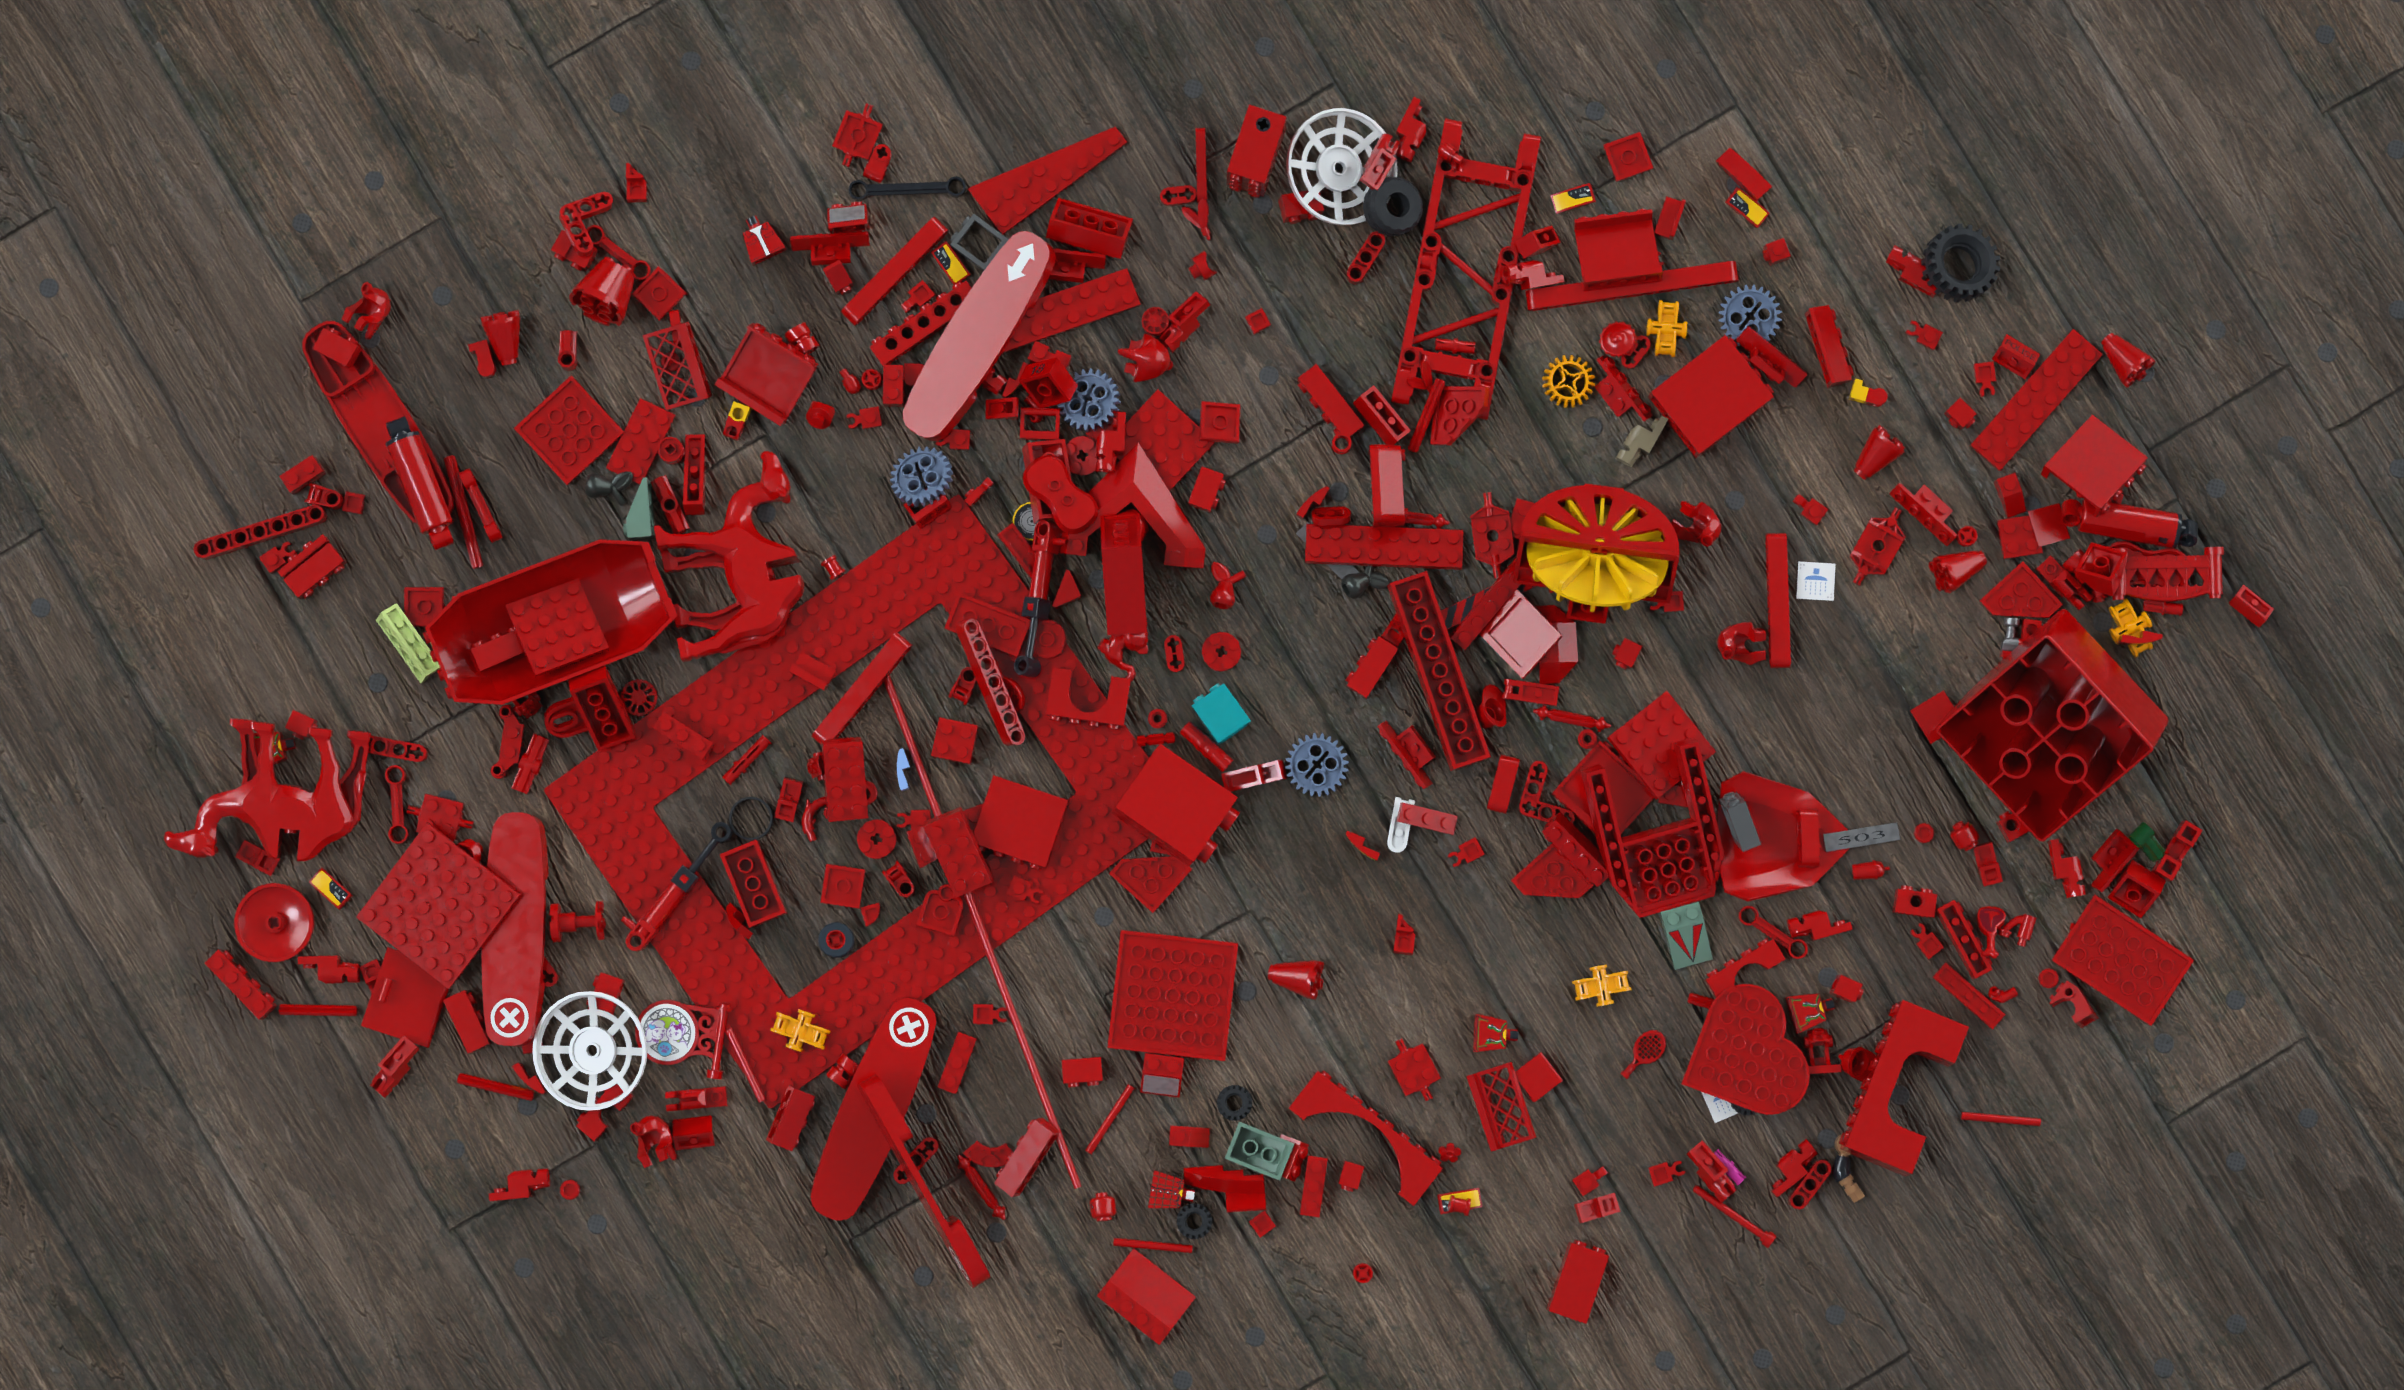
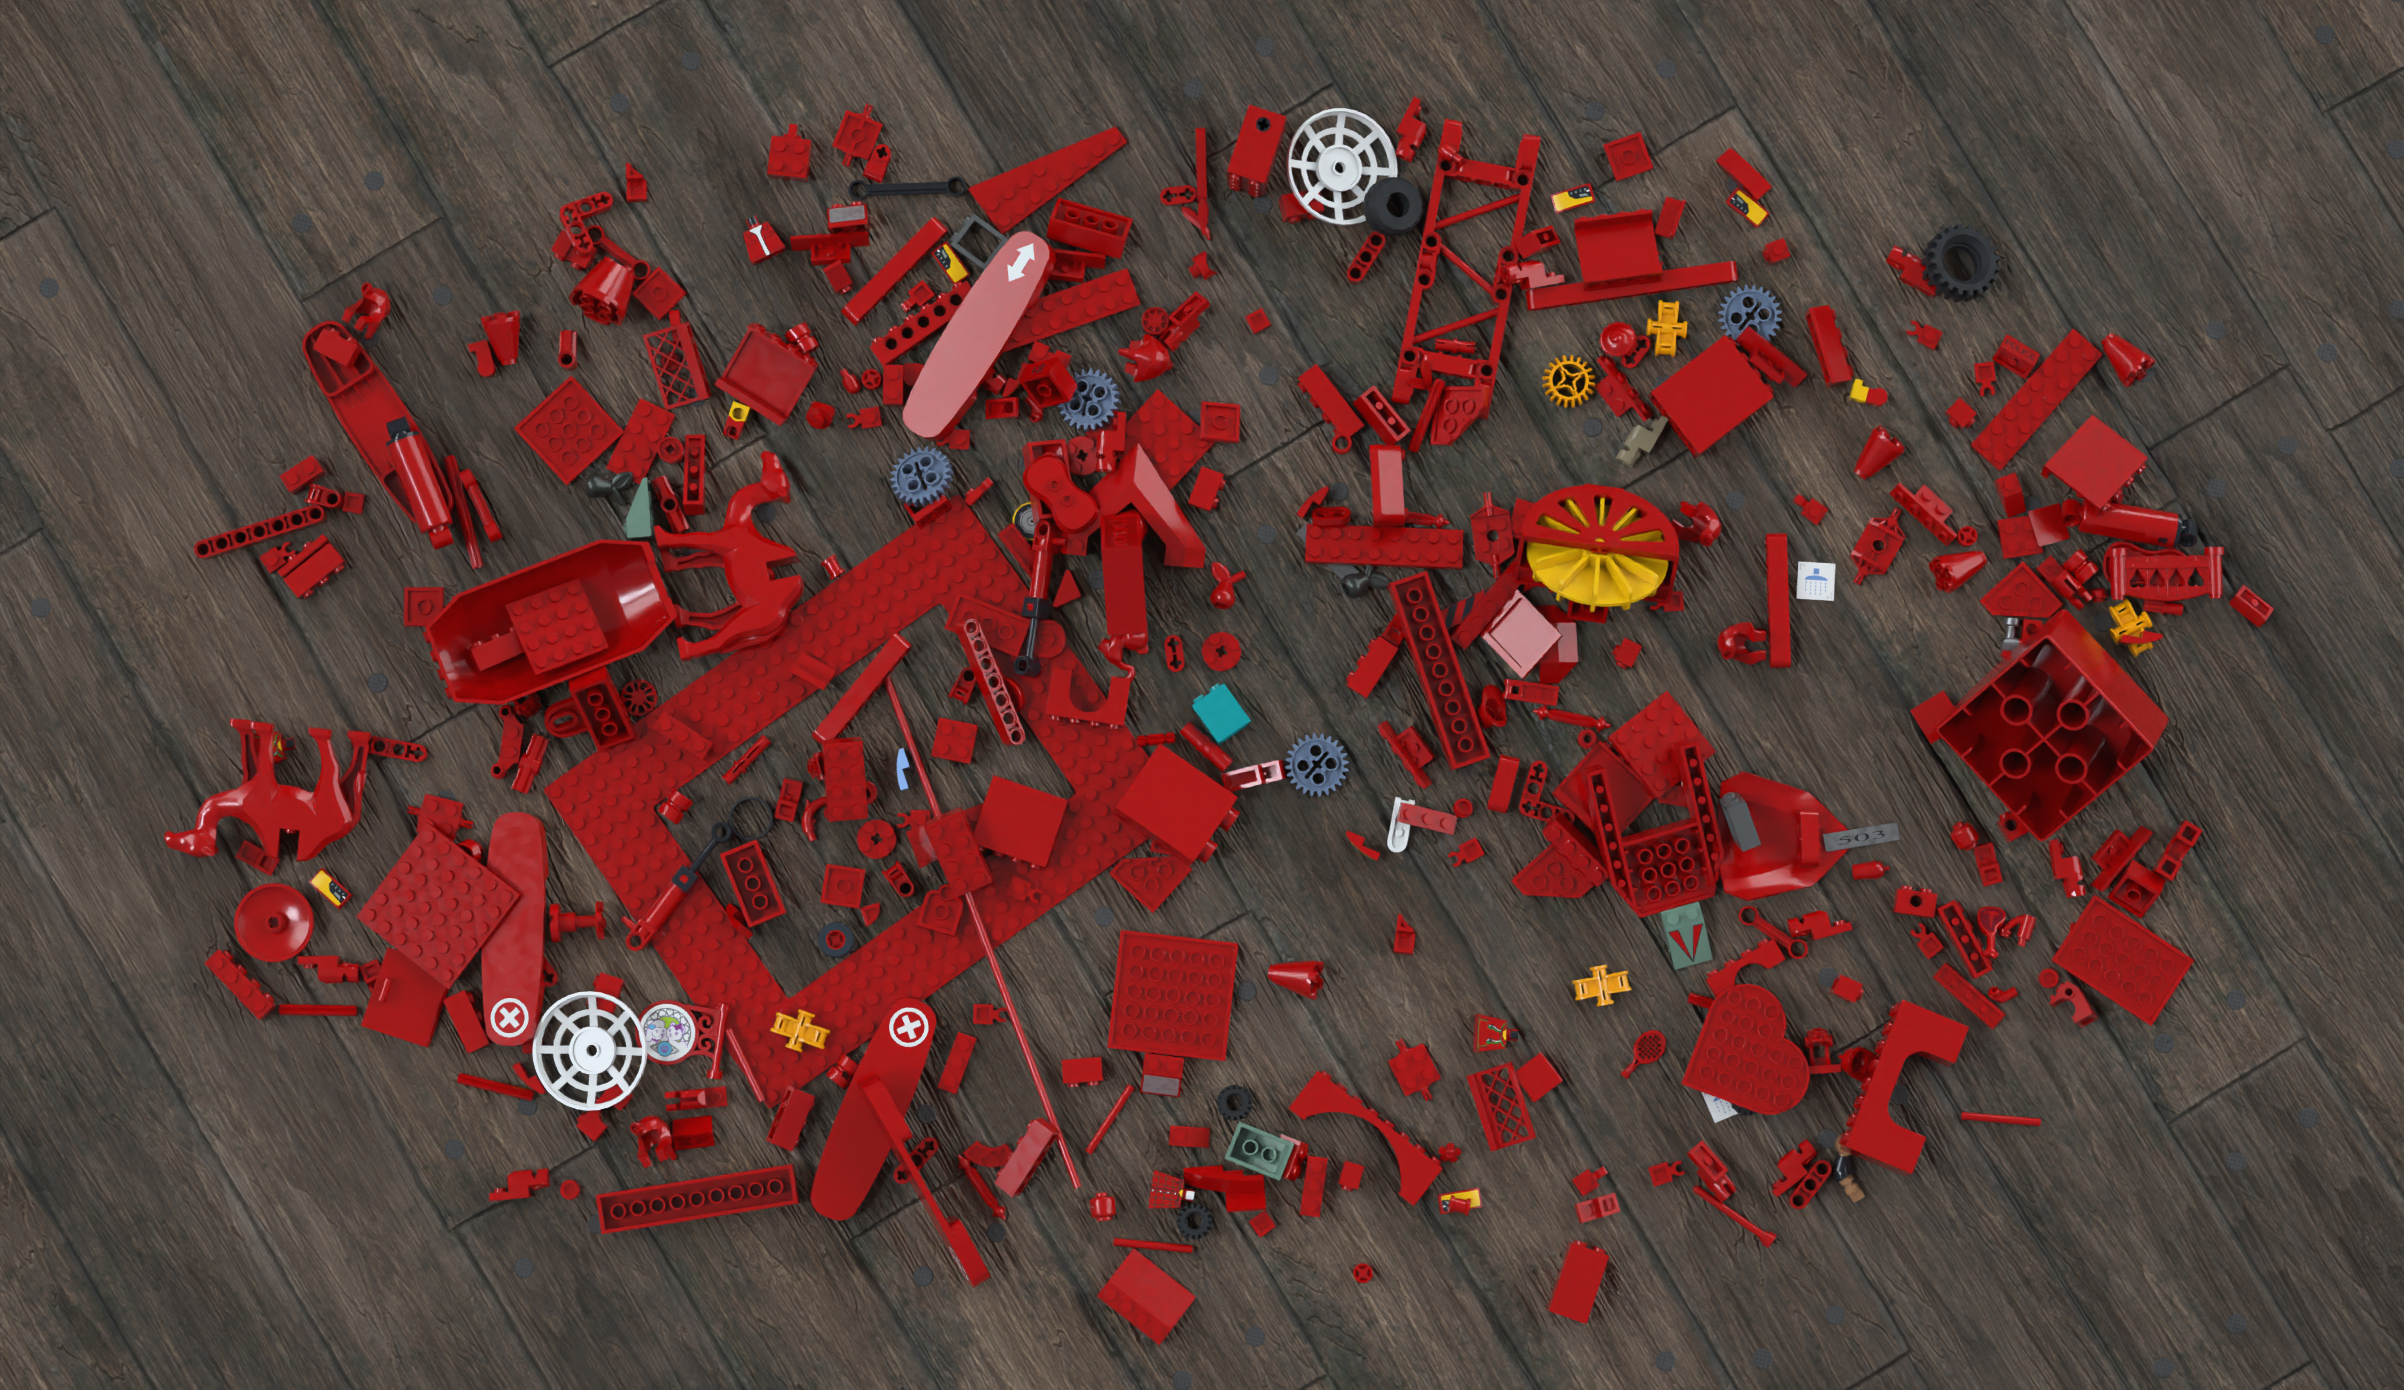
red brick [285,710,318,740] -> none
red plate [370,1036,420,1098] -> none
yellowish green fence [376,603,440,683] -> none
red piece [385,765,410,844] -> none
red tile [1020,407,1060,441] -> none
red plate [1148,709,1167,729] -> none
red plate [1360,133,1400,190] -> none
dark pink pin [1714,1149,1746,1186] -> none
red torso [1785,993,1835,1034] -> none
red tile [1914,823,1934,843] -> none
red slope [2075,542,2128,596] -> none
dark green piece [2128,822,2165,862] -> none
none -> red brick [596,1164,800,1234]
none -> red wheel [657,788,694,825]
none -> red hinge [767,124,812,182]
none -> red plate [1453,798,1473,818]

